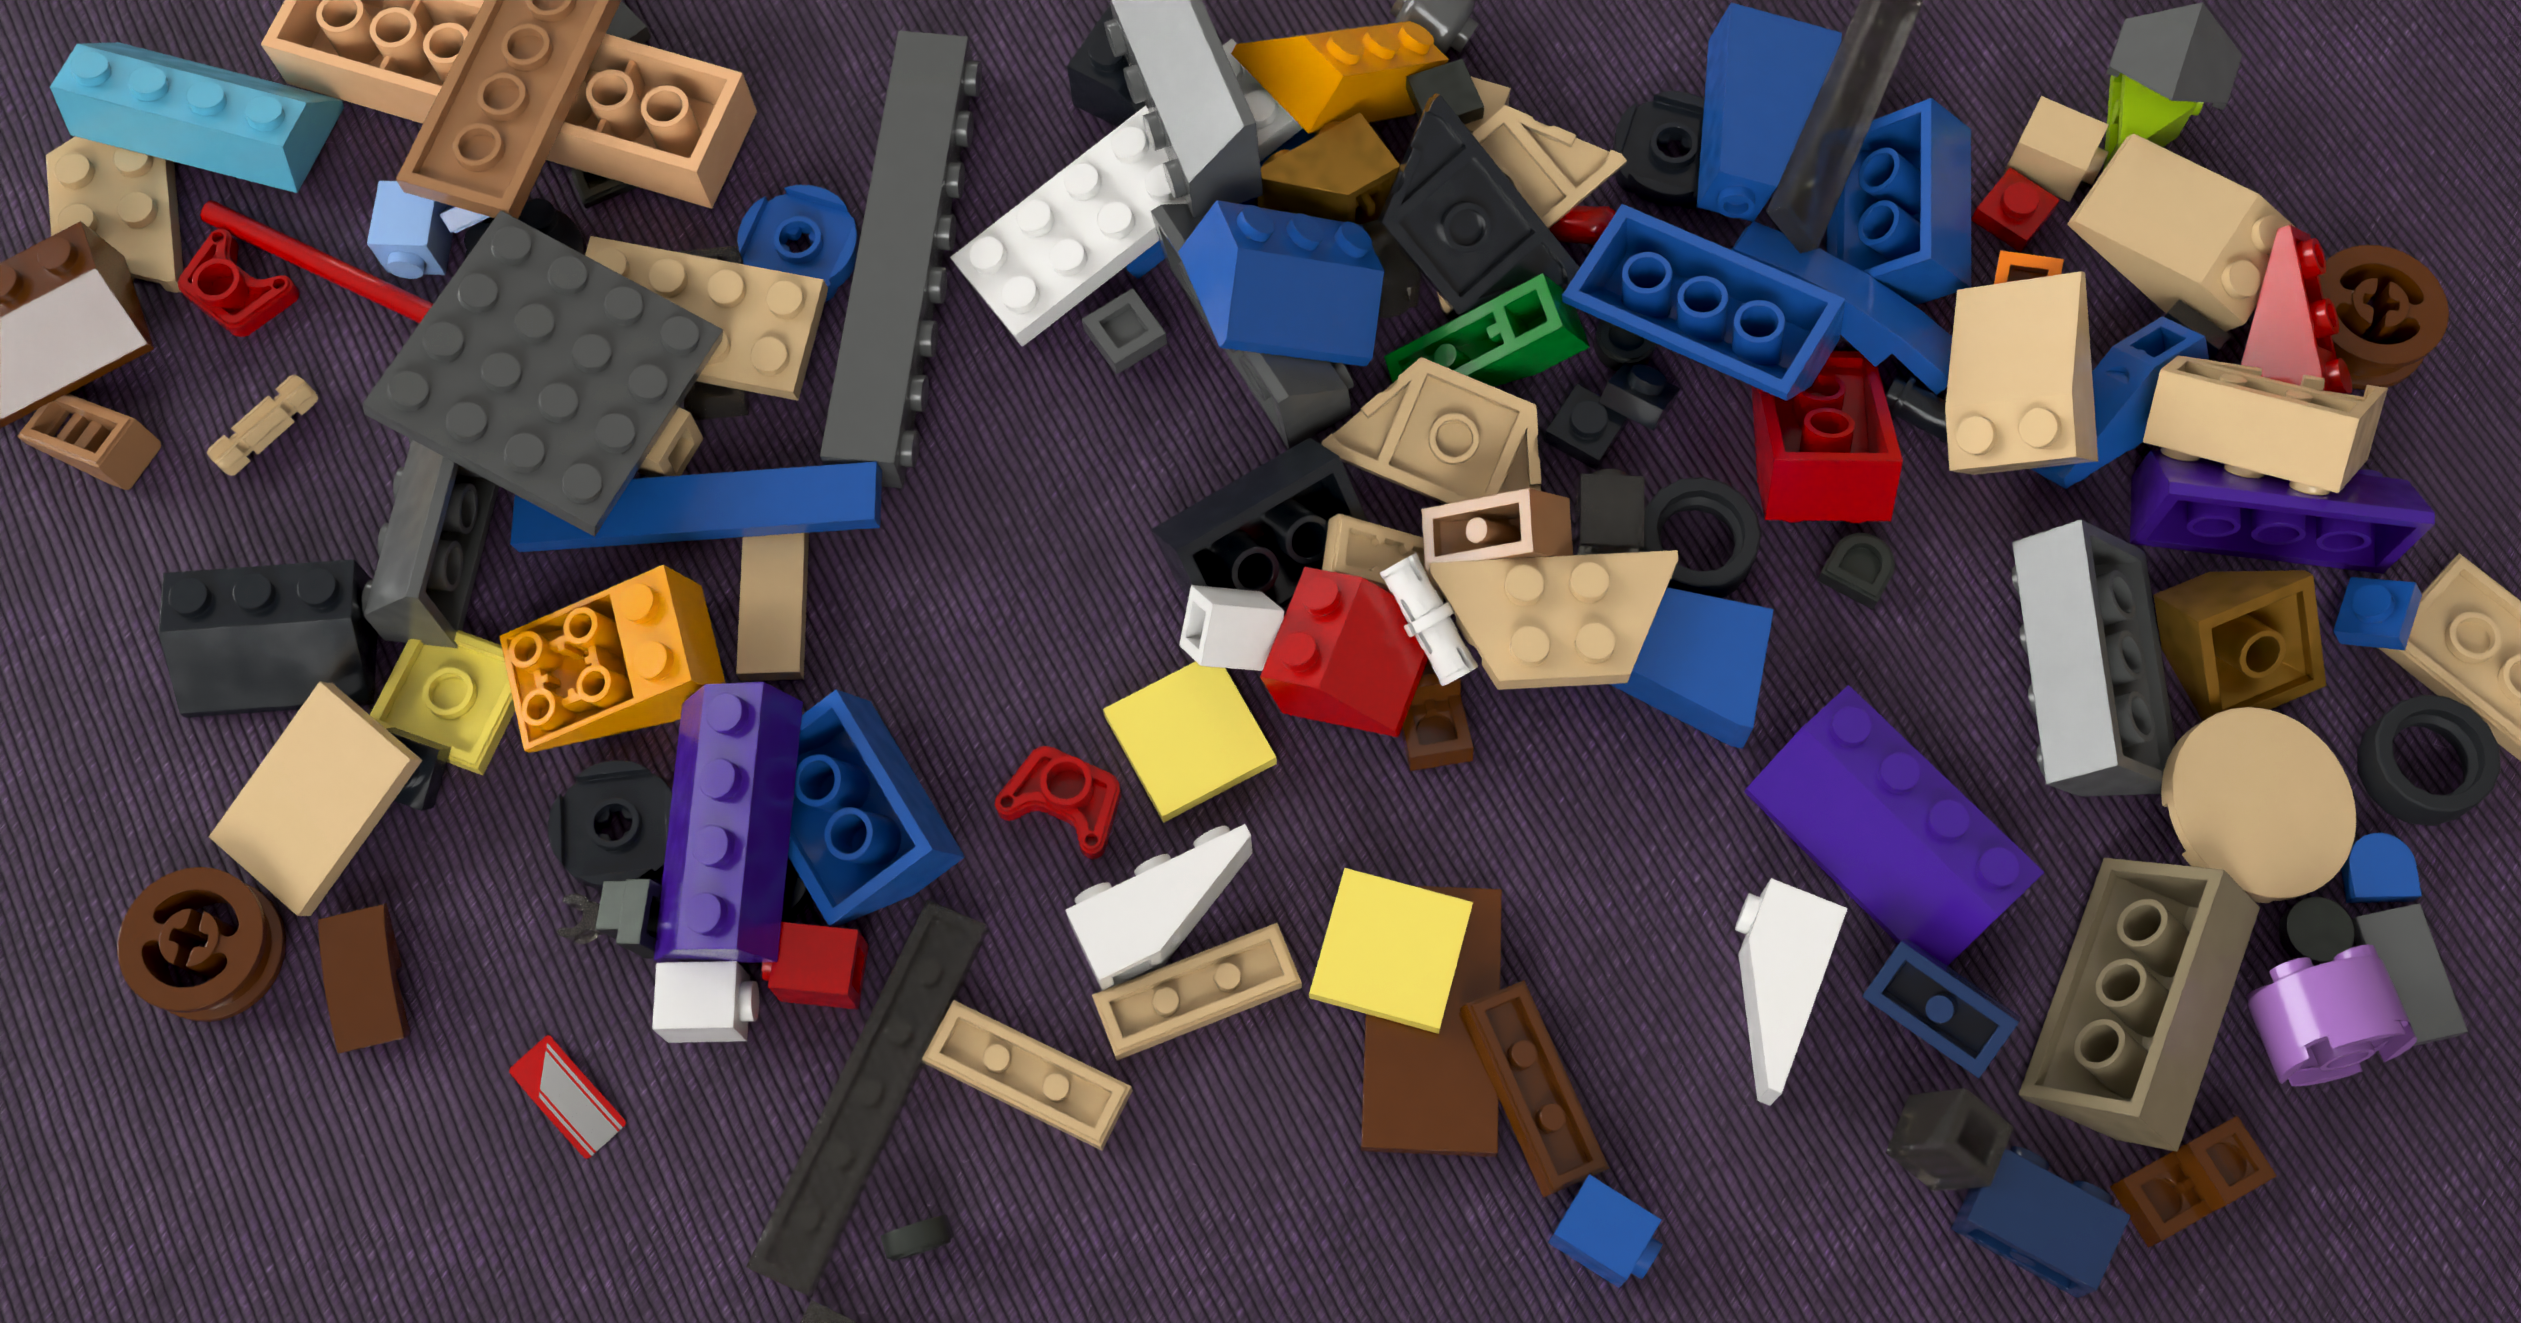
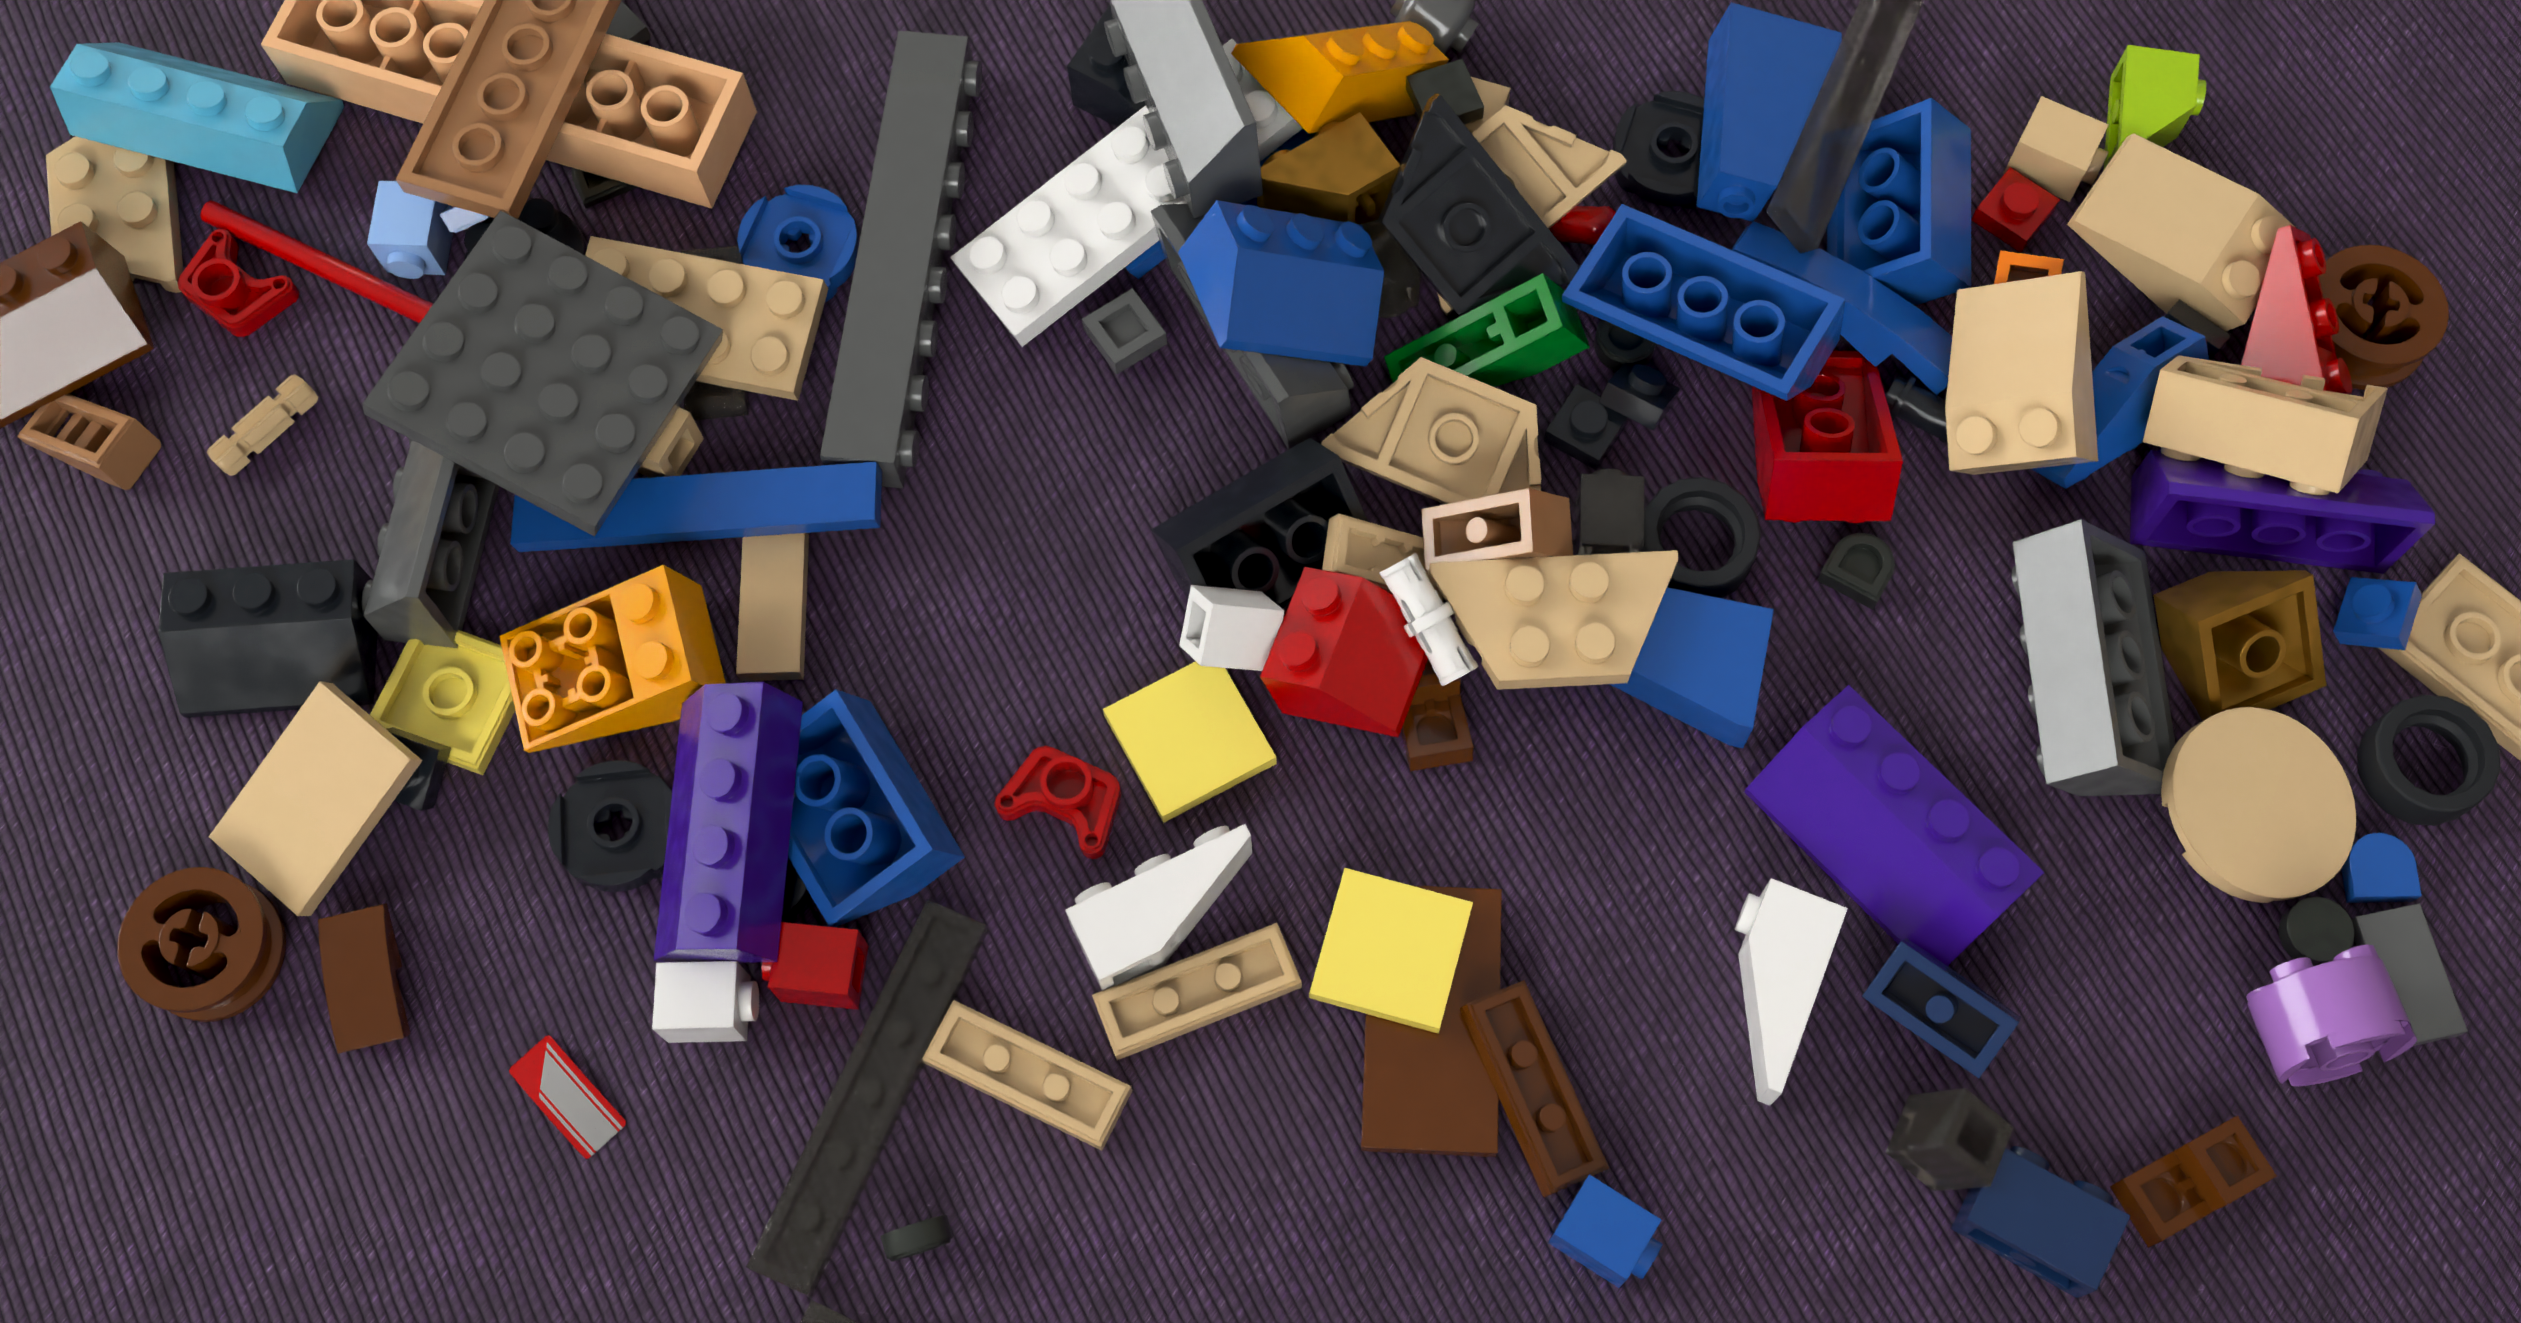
pearl dark grey piece [557,879,662,959] -> none
dark tan slope [2019,858,2260,1152] -> none
dark grey slope [2106,2,2242,110] -> none

